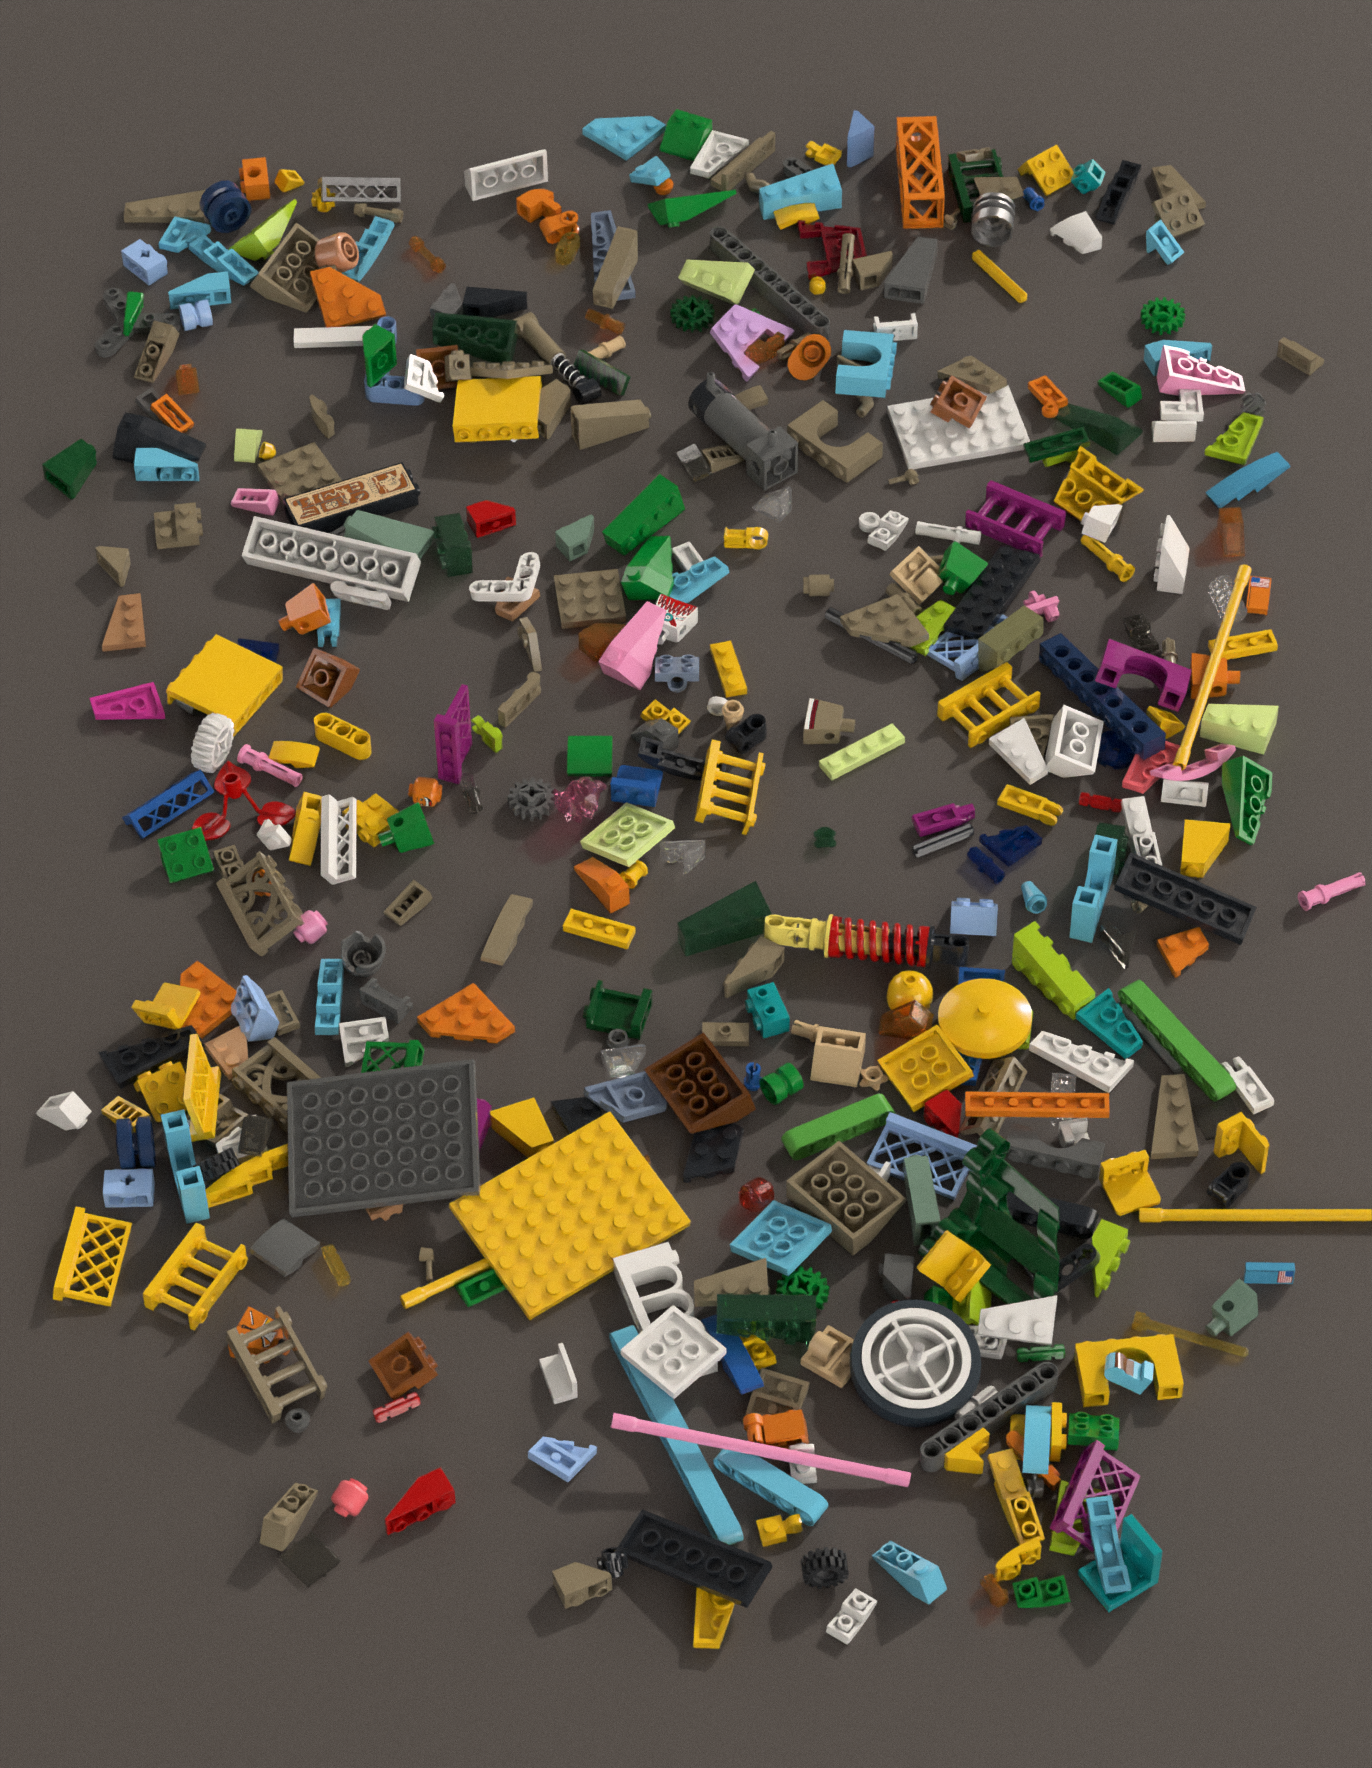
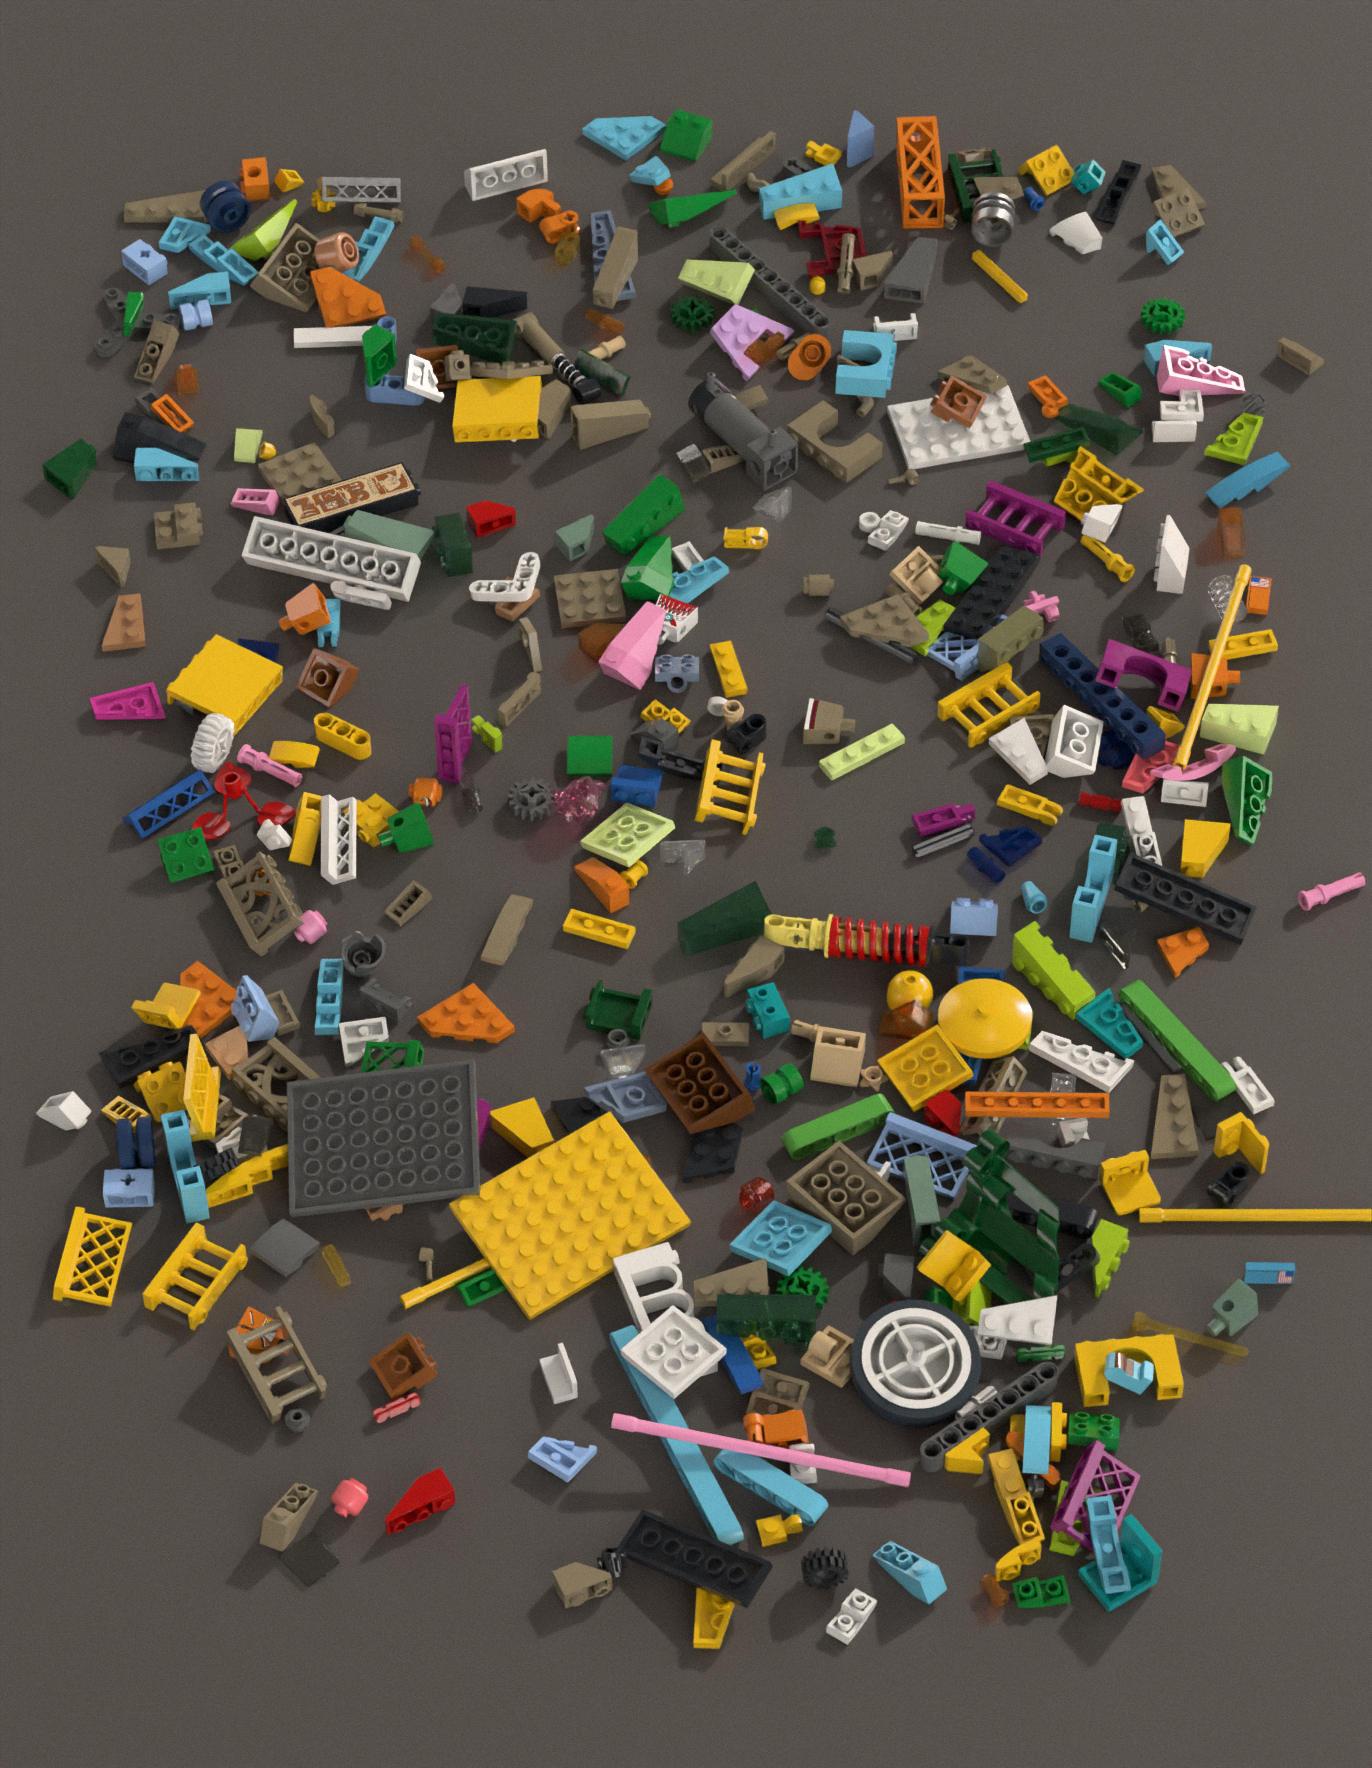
white wing [690,130,749,178] -> none

